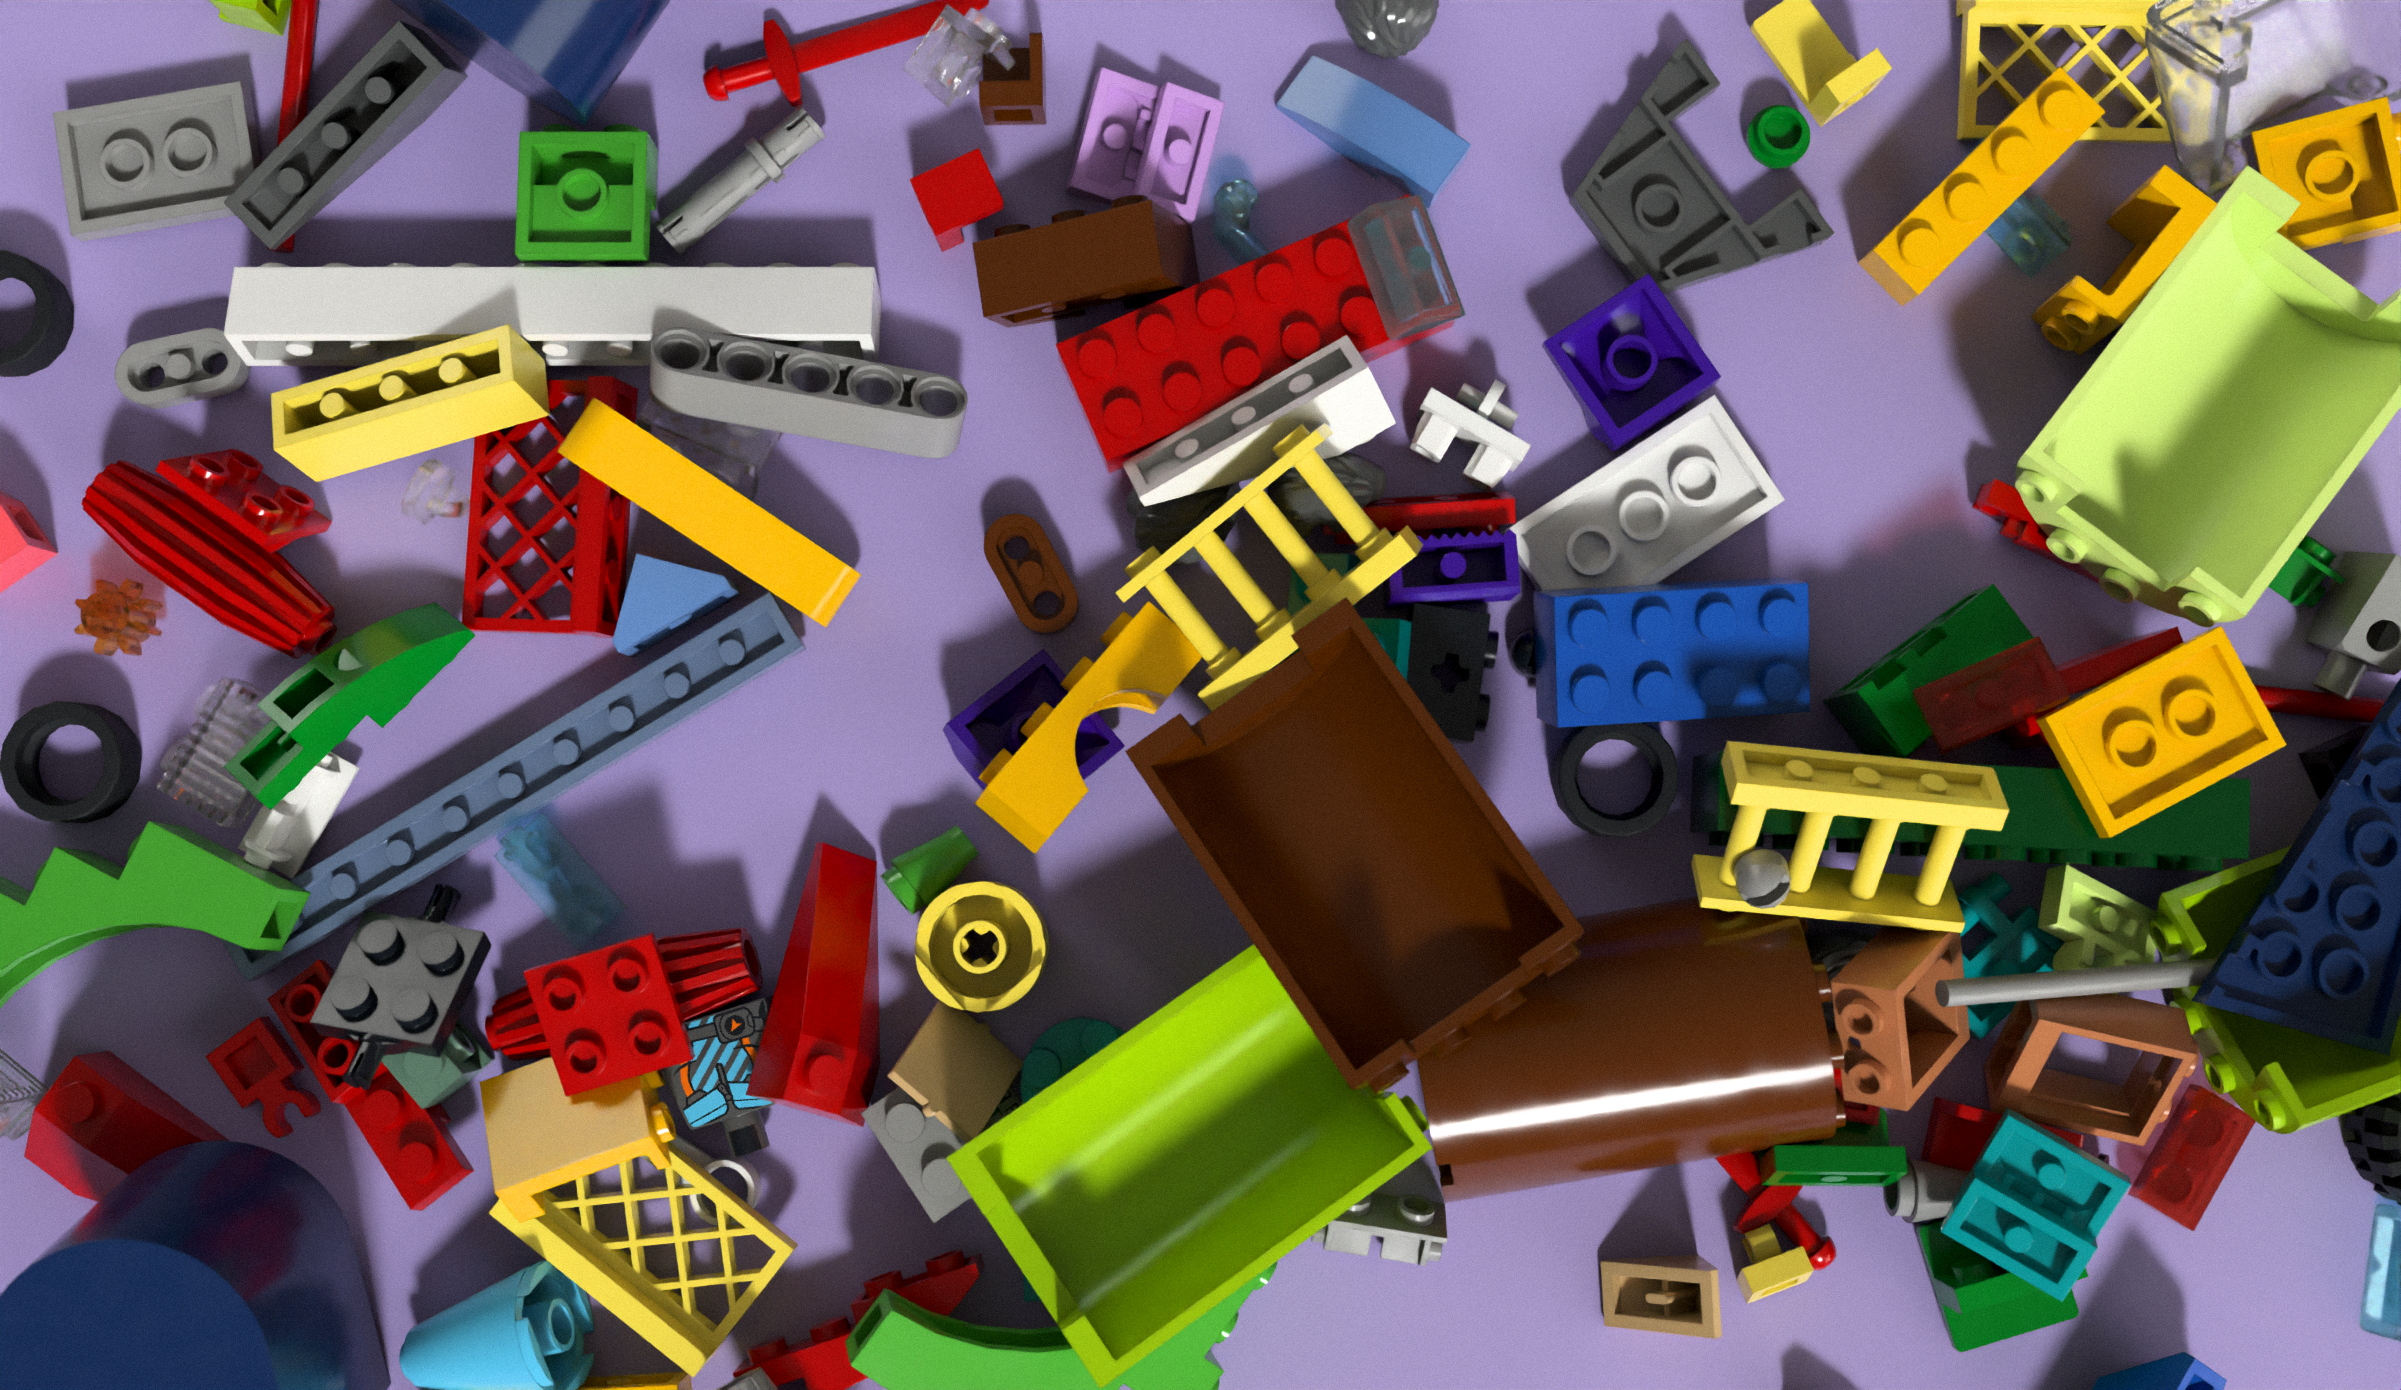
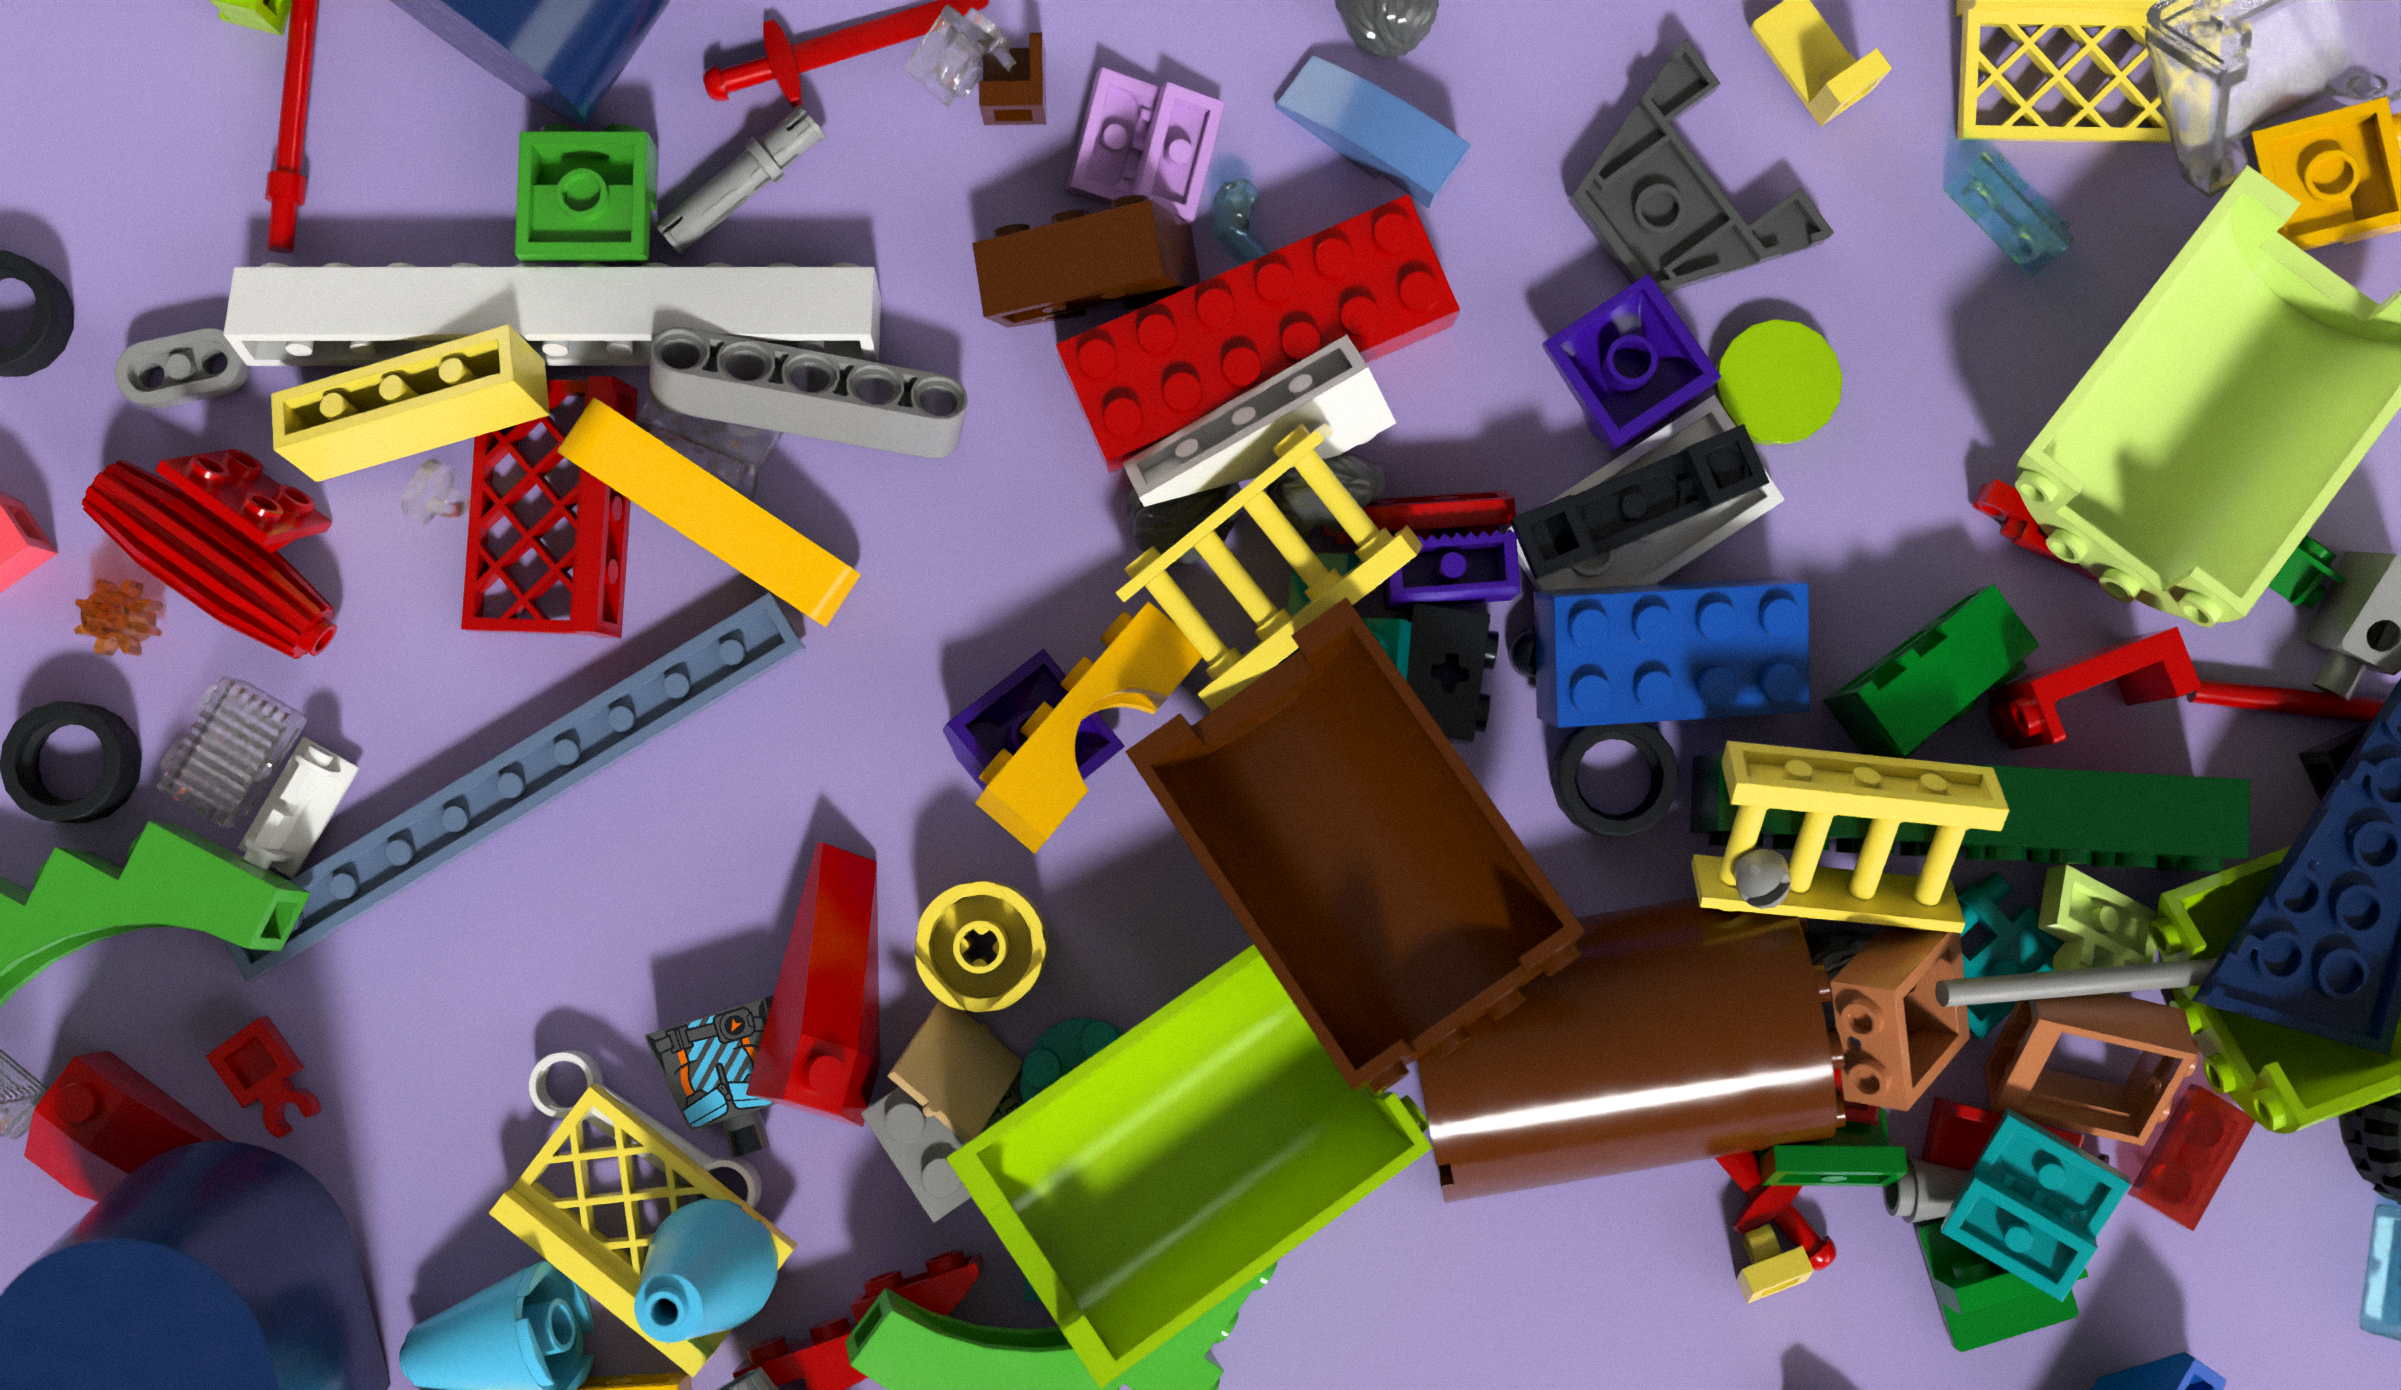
light grey plate [53,81,261,241] -> none
dark grey slope [223,20,468,250] -> none
green slope [224,602,475,810] -> none
red slope [267,959,474,1211] -> none
plate [310,884,492,1090] -> none
sand green brick [381,1017,495,1109] -> none
yellow panel [480,1056,676,1223] -> none
red plate [485,927,763,1097] -> none
clear light blue hinge [493,813,627,951] -> none
medium blue slope [612,553,742,658] -> none
bright green cone [880,825,979,916] -> none
red panel [909,148,1004,252] -> none
reddish brown plate [984,514,1079,635] -> none
light grey hinge [1311,1192,1447,1266] -> none
clear light blue slope [1347,195,1466,340] -> none
white hips [1410,379,1531,493] -> none
tan slope [1600,1254,1722,1339] -> none
green plate [1746,105,1810,169] -> none
yellow arch [1858,67,2106,306] -> none
clear red plate [1912,636,2070,755] -> none
yellow panel [2031,165,2218,355] -> none
yellow plate [2036,626,2286,838] -> none
none -> medium azure cone [634,1199,778,1343]
none -> black slope [1509,424,1770,580]
none -> lime tile [1715,319,1843,446]

